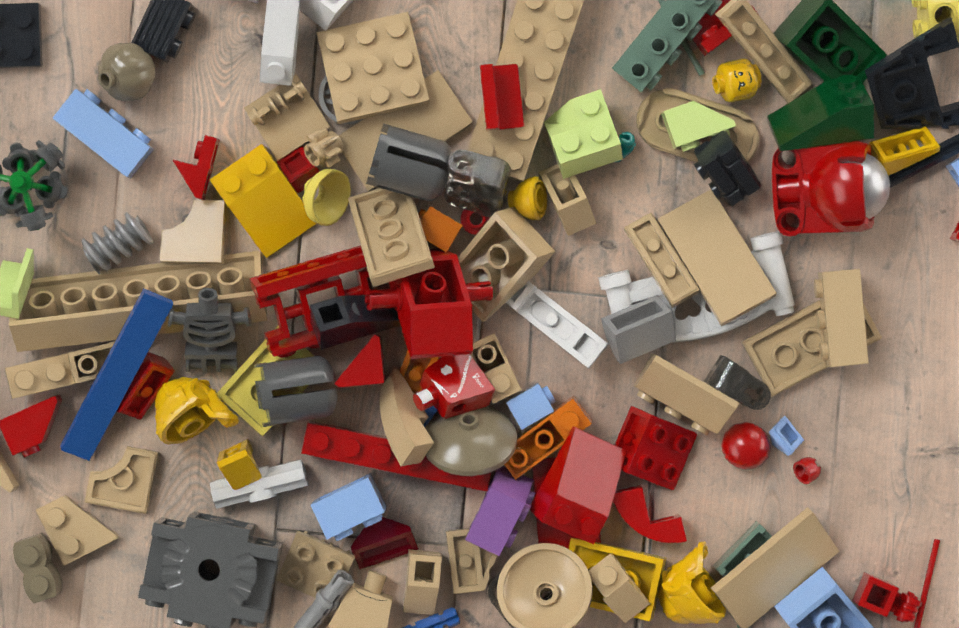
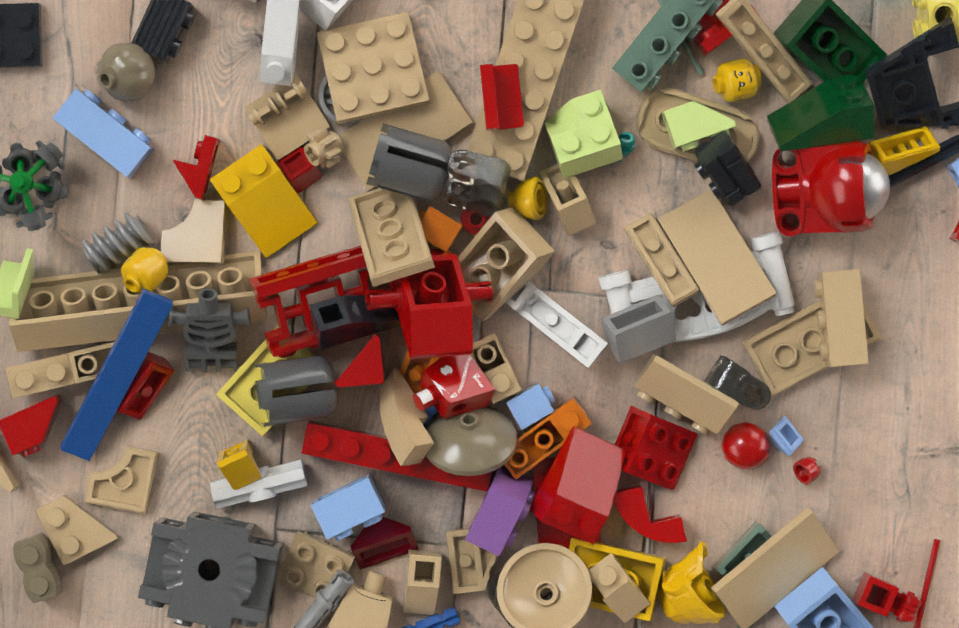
yellow head [155,377,239,445] -> none
light yellow piece [302,168,351,226] -> none
none -> yellow head [121,247,168,293]

